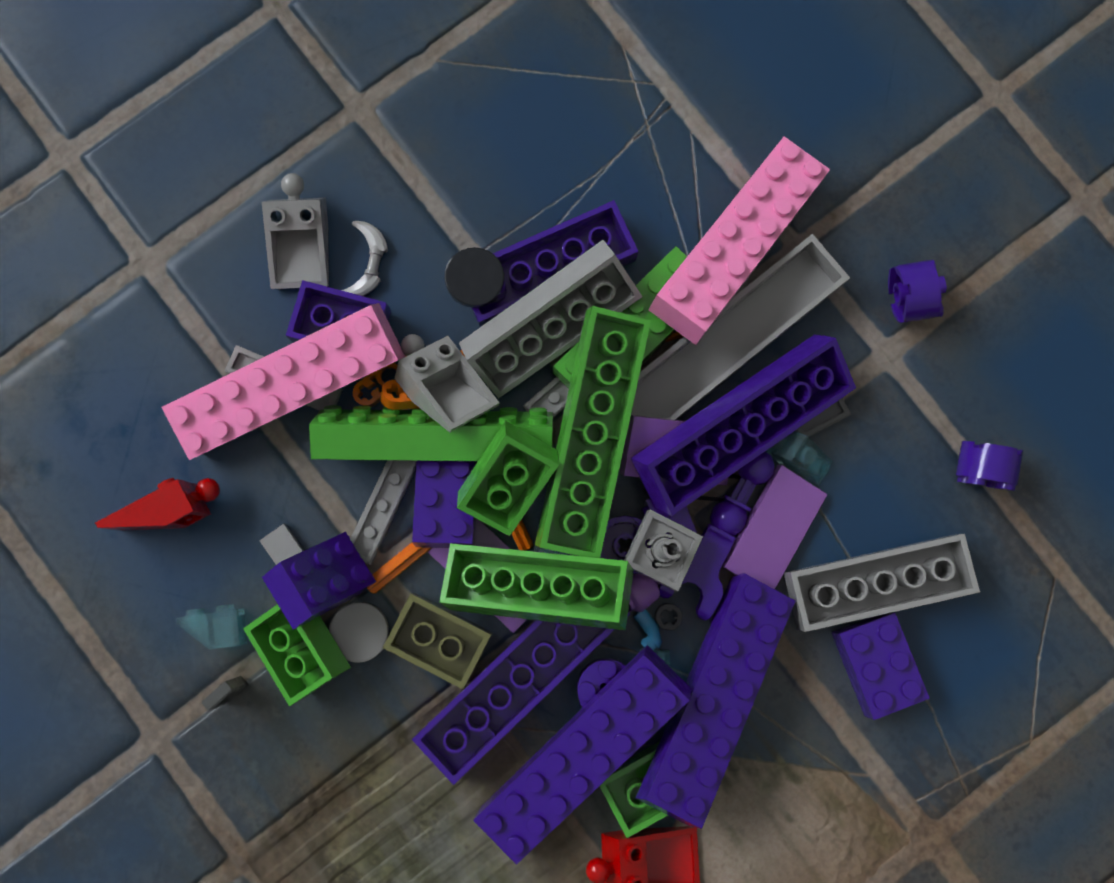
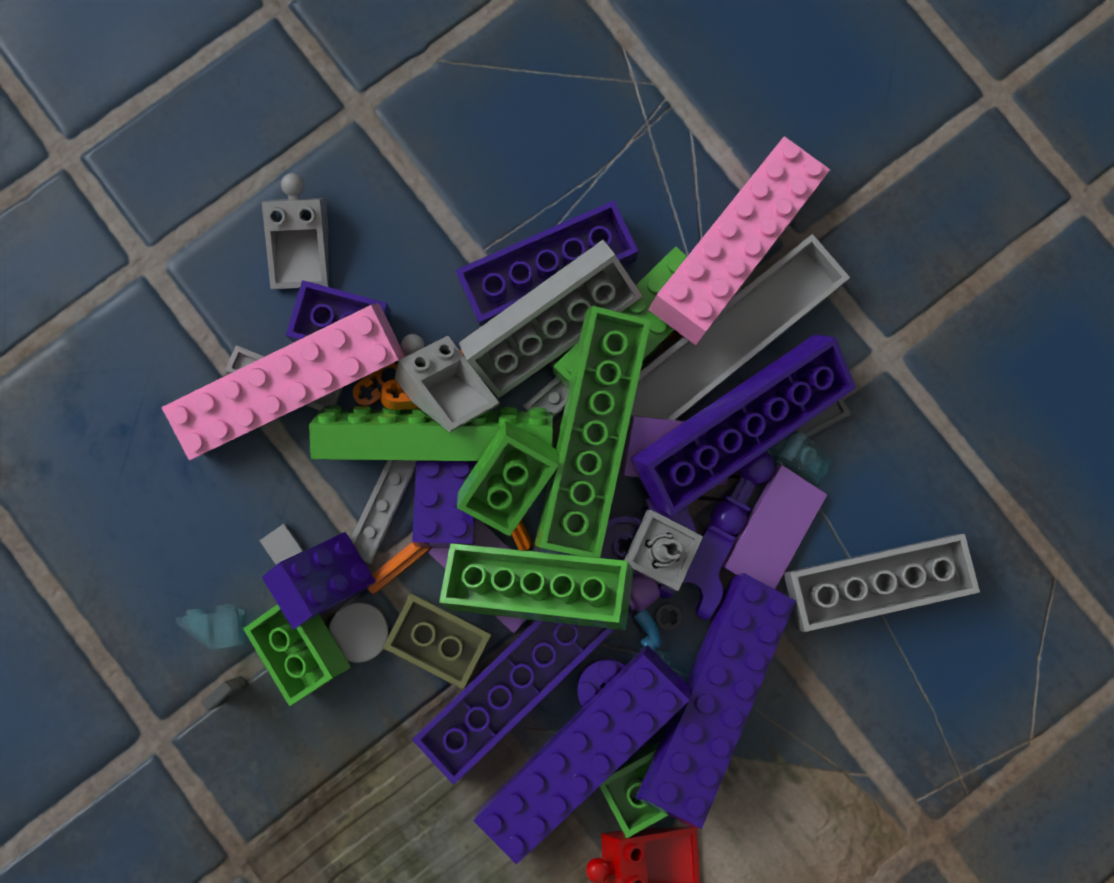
red slope [95,478,220,530] -> none
light grey piece [341,221,388,296] -> none
black tile [445,247,504,308] -> none
dark purple brick [831,612,930,720] -> none
dark purple brick [888,260,947,323] -> none
dark purple brick [956,441,1024,491] -> none

